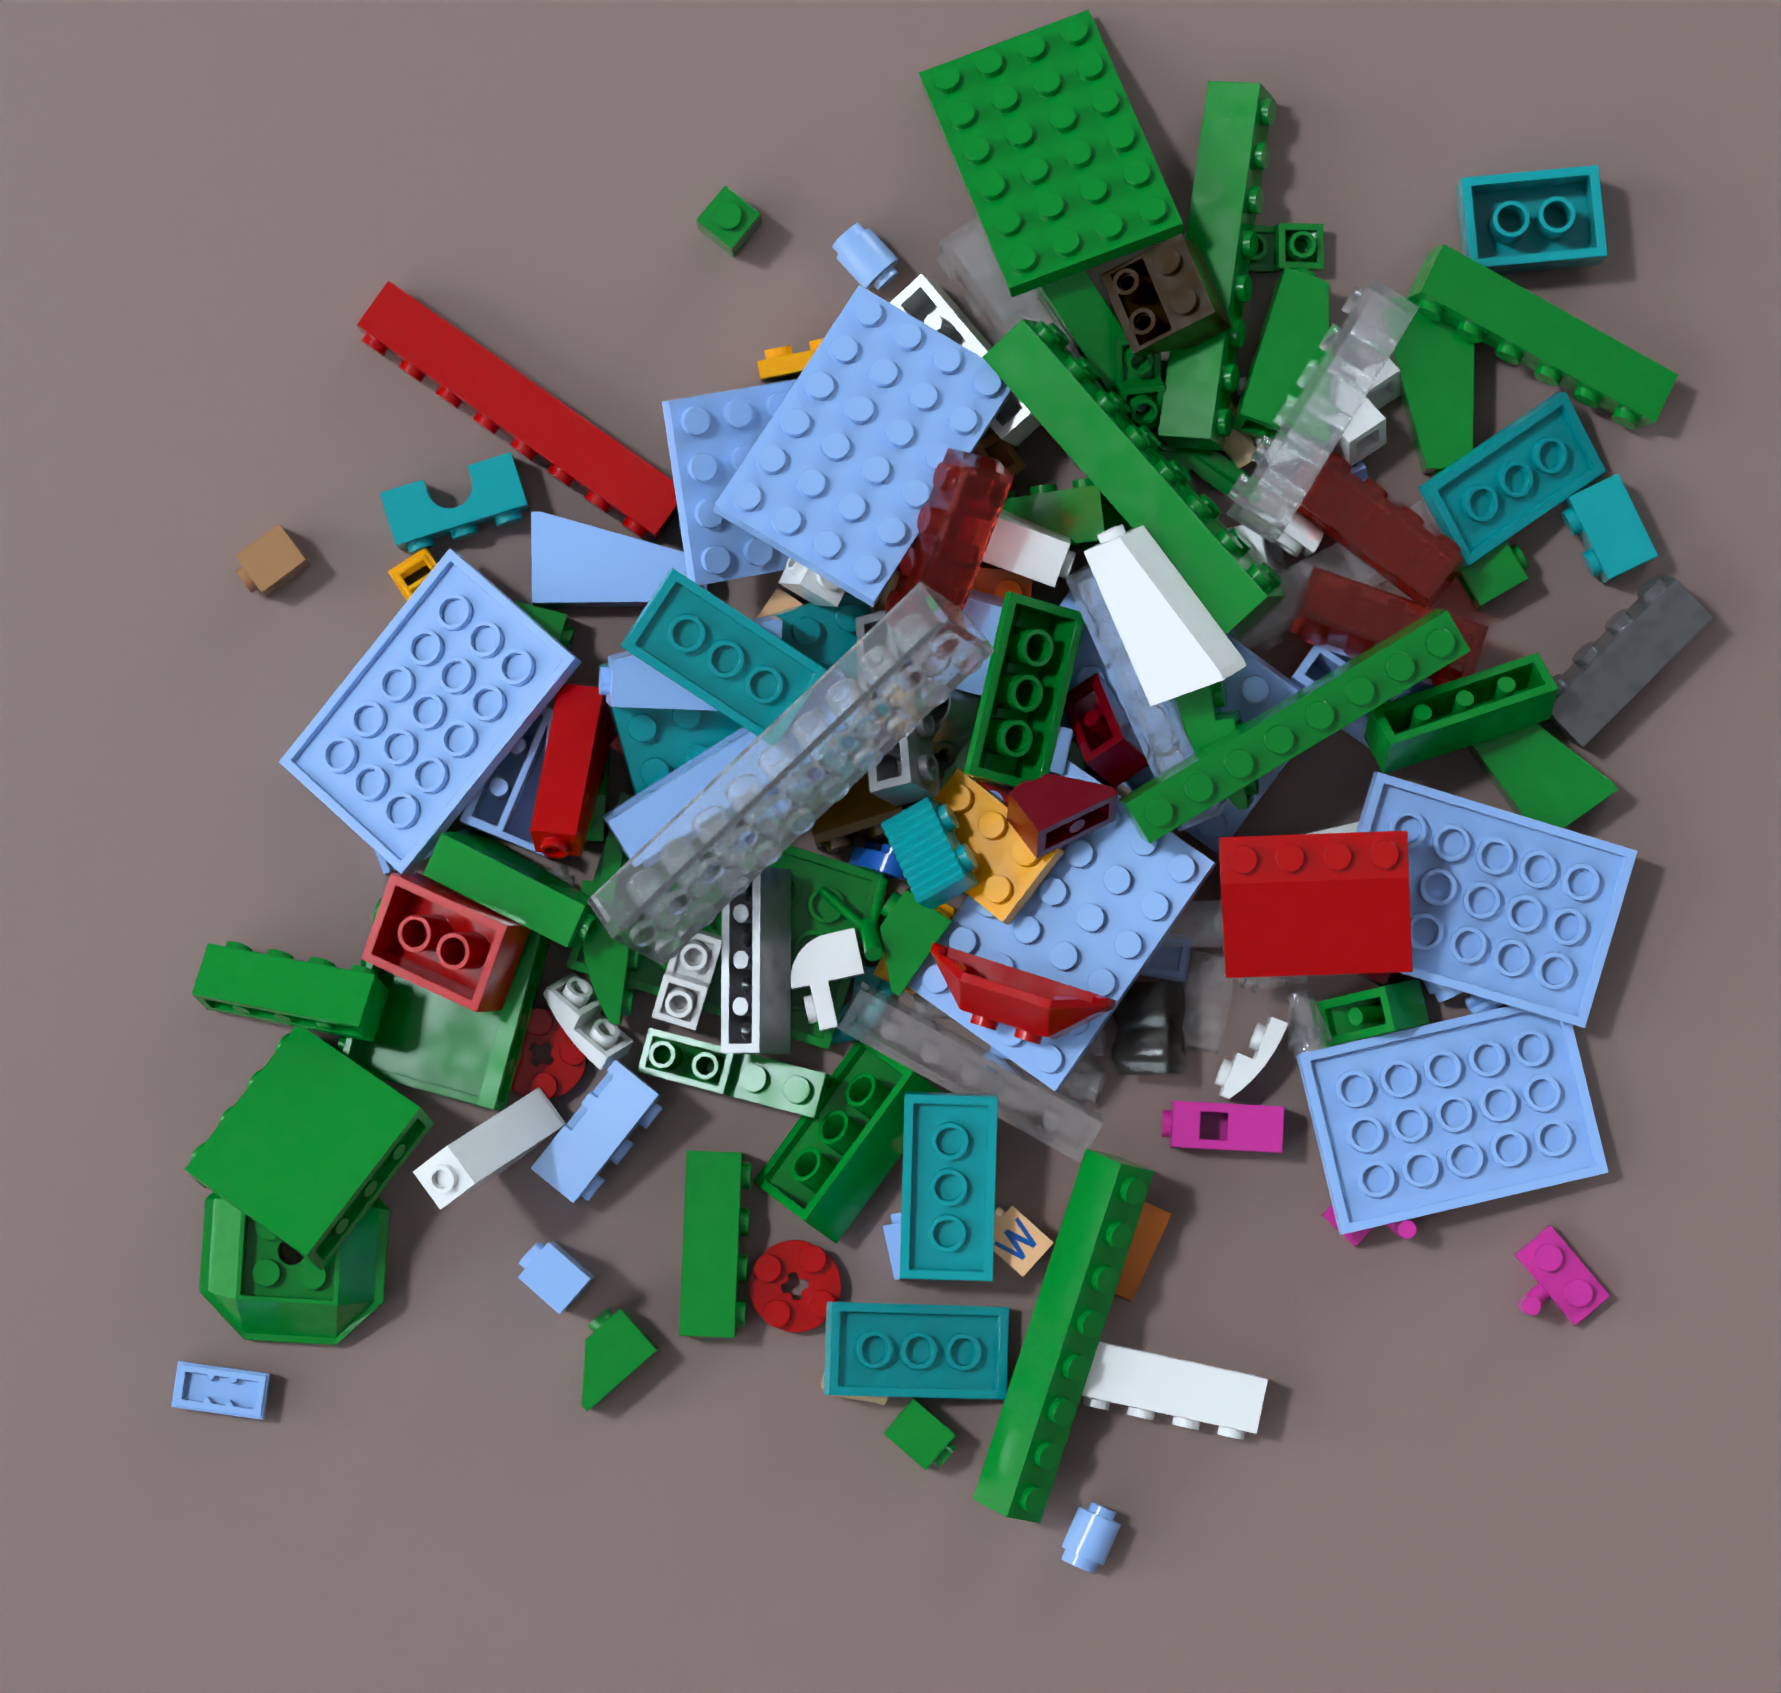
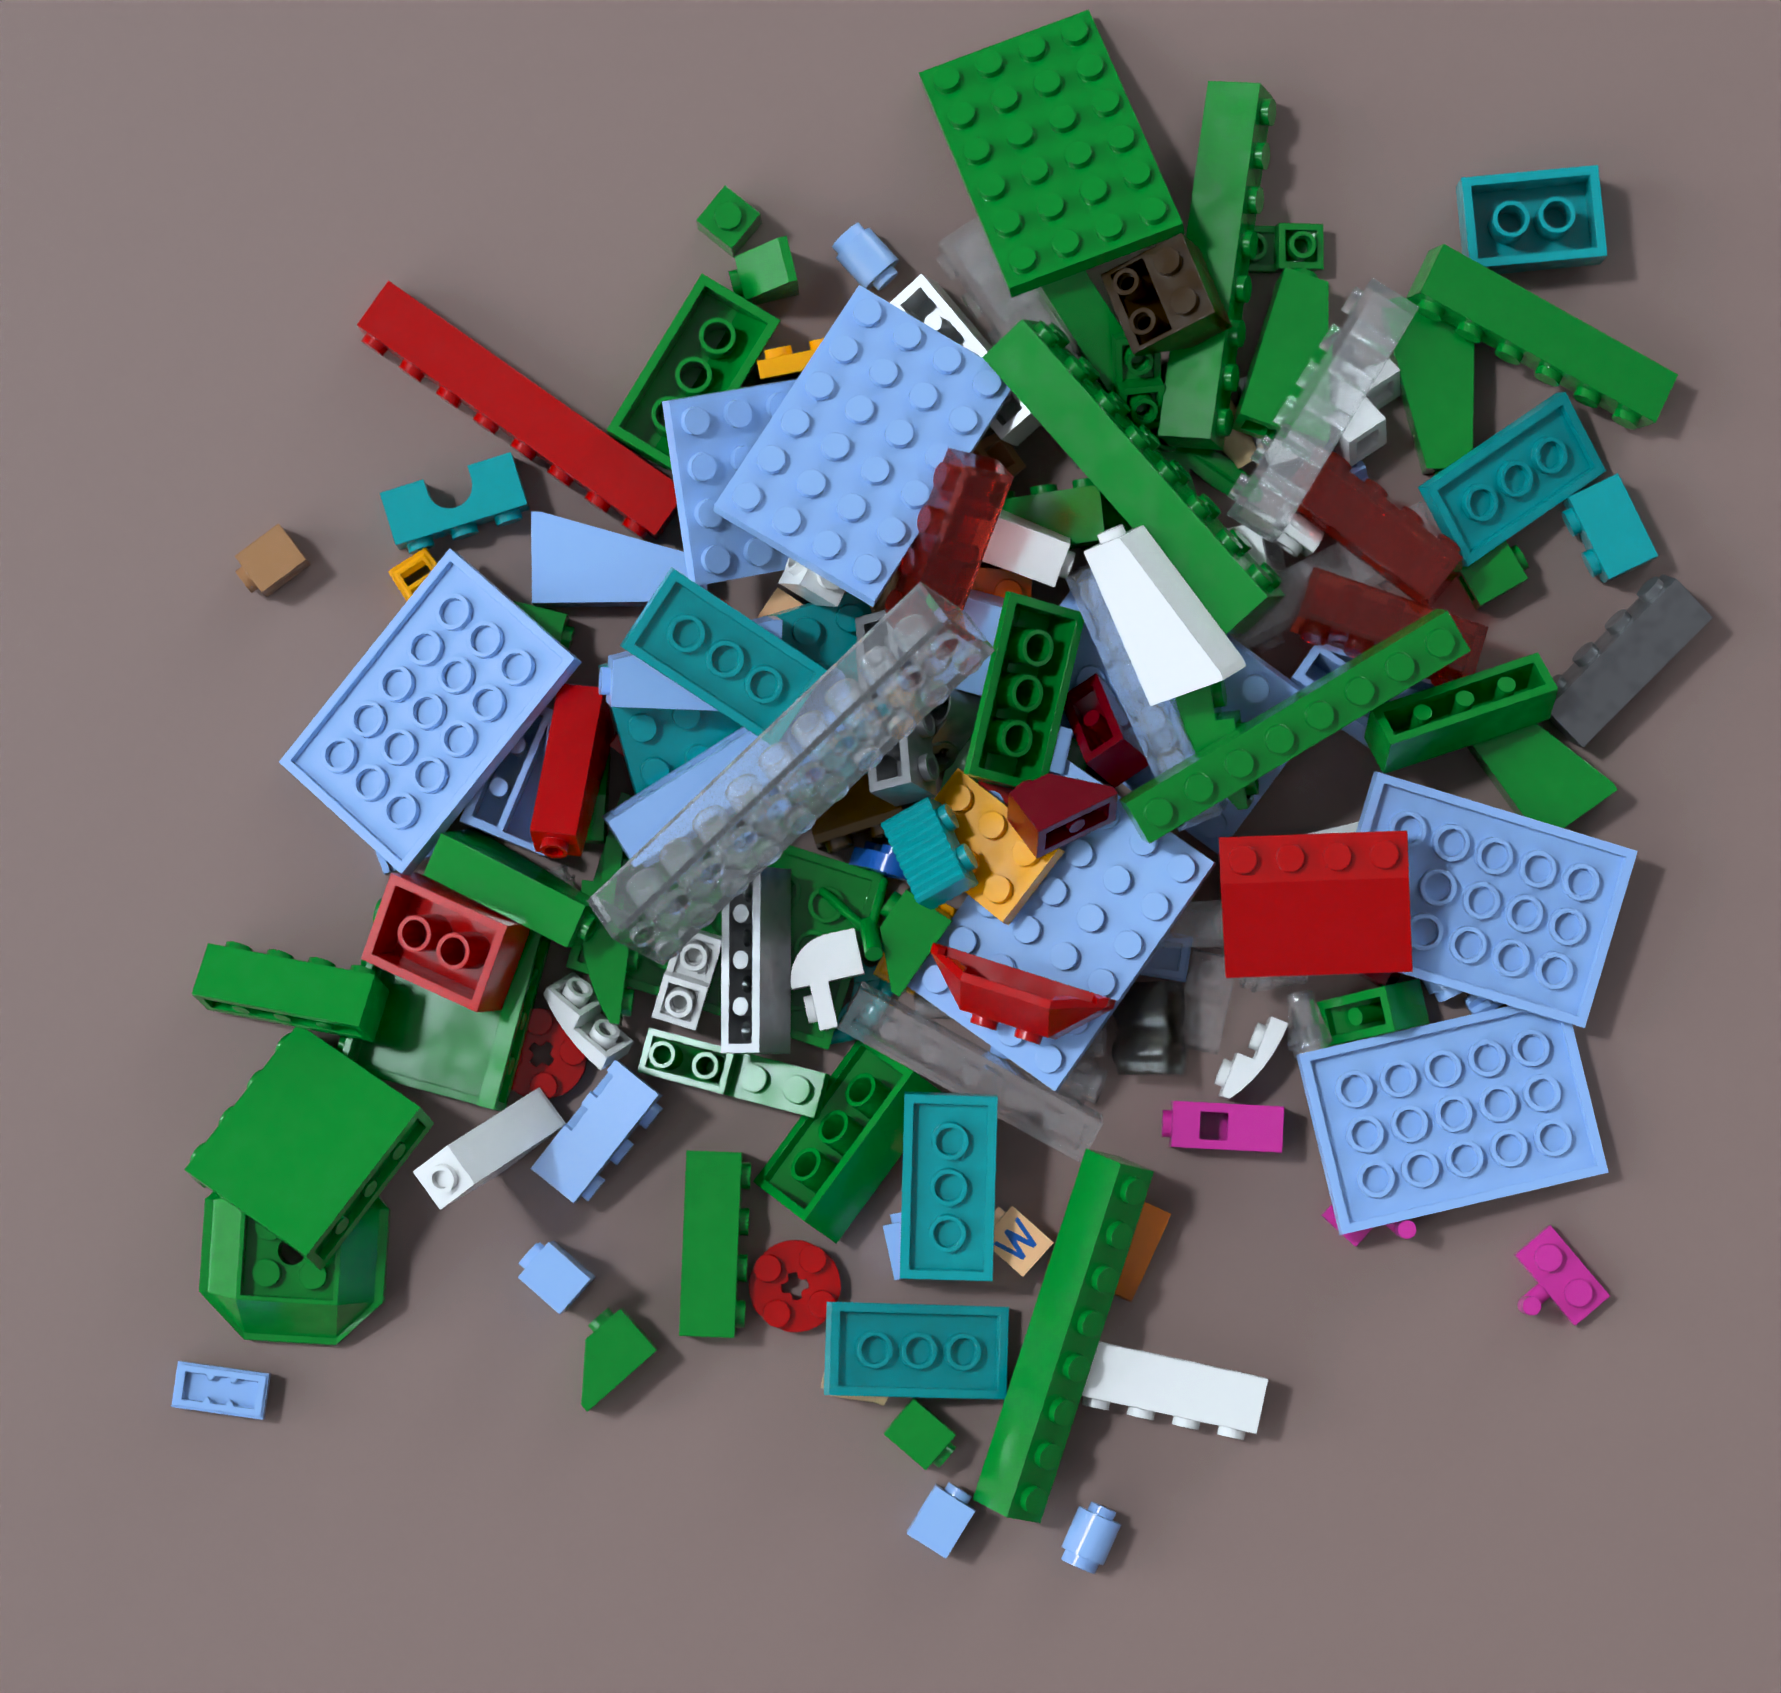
none -> green slope [607,273,781,471]
none -> green slope [728,236,799,305]
none -> light blue brick [907,1482,975,1558]

